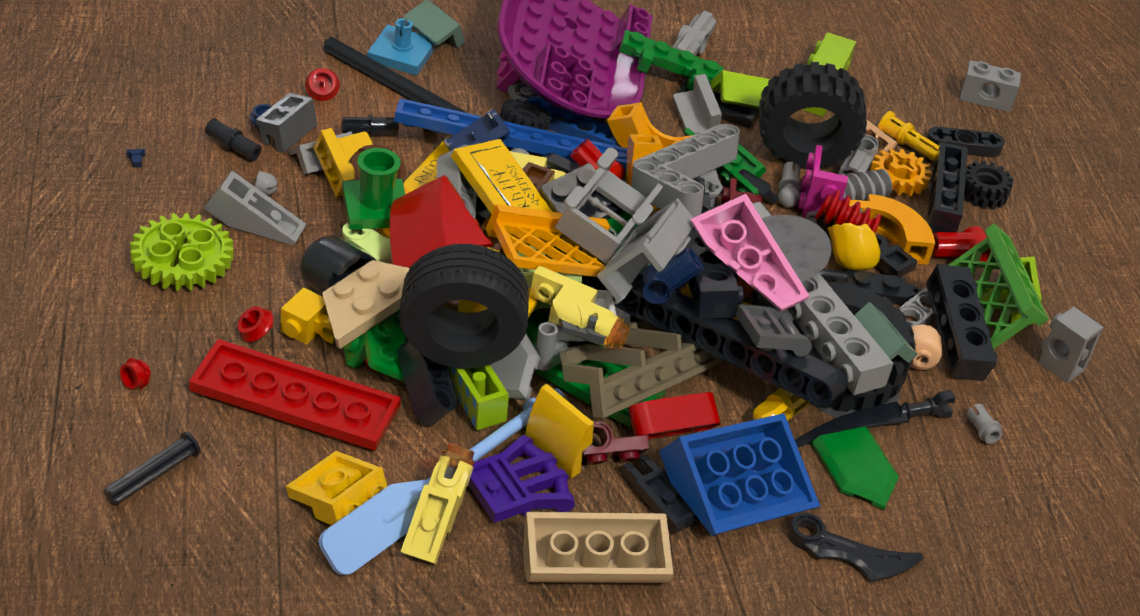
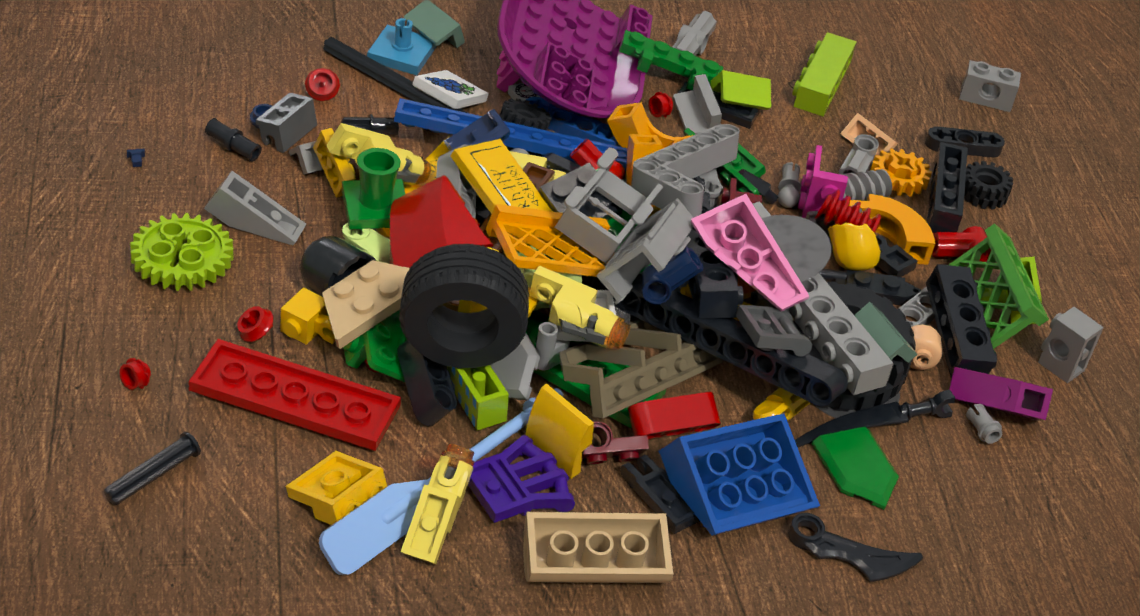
light grey hinge [255,171,278,196] -> none
black tyre [759,61,867,169] -> none
yellow pin [878,111,939,162] -> none
none -> light yellow plate [326,123,431,186]
none -> white tile [412,70,489,109]
none -> red plate [648,92,673,118]
none -> magenta slope [949,367,1053,421]

